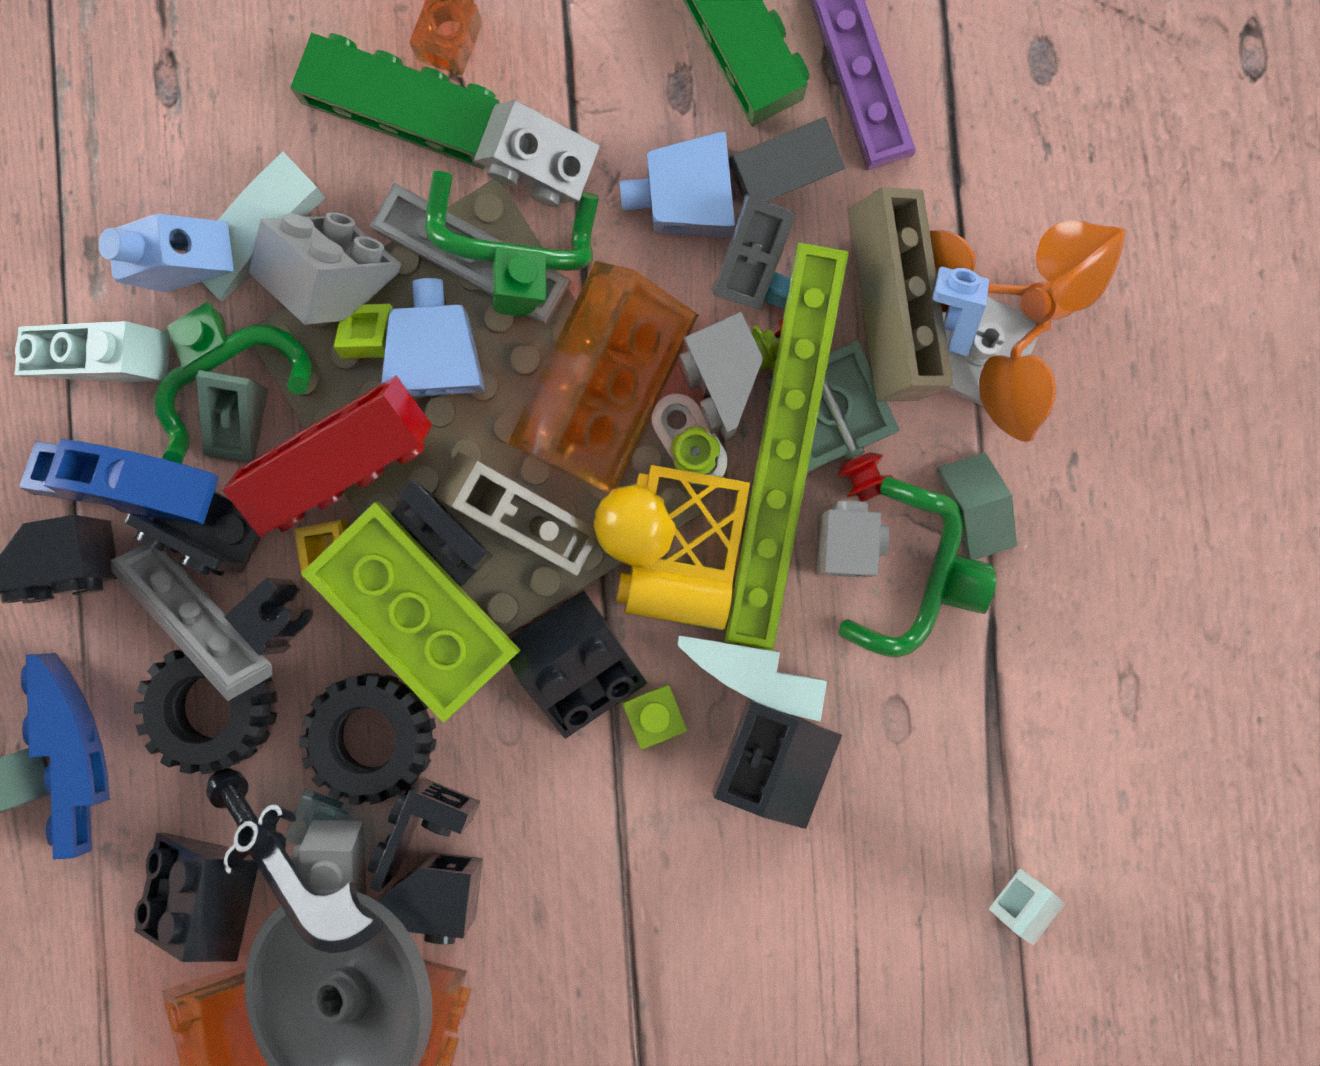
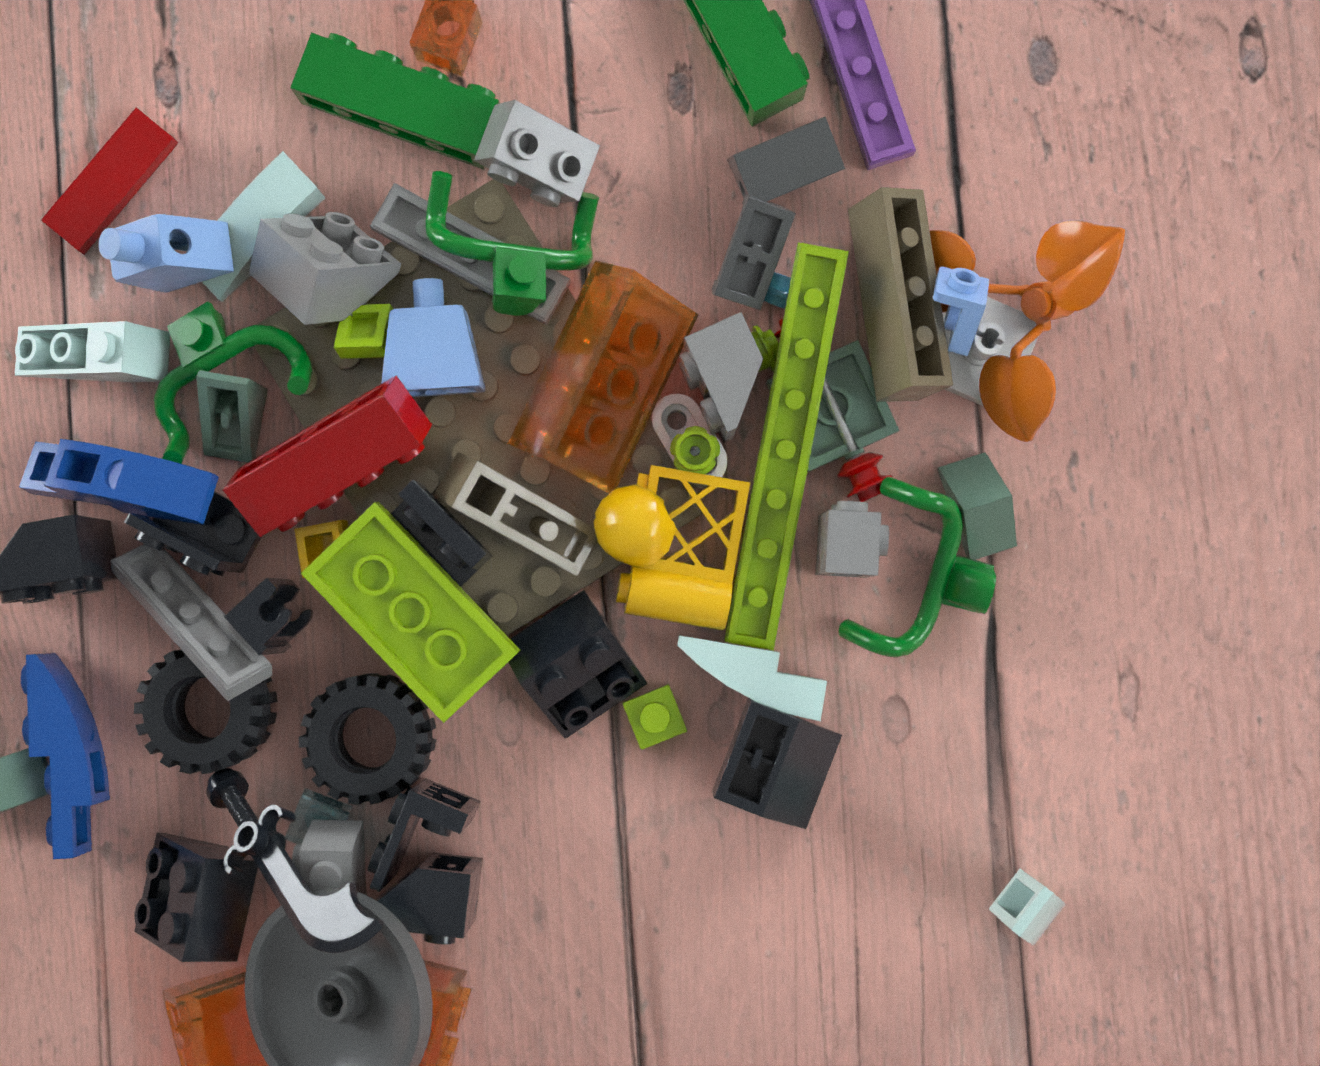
light blue torso [619,132,735,238] -> none
none -> red tile [41,107,179,255]

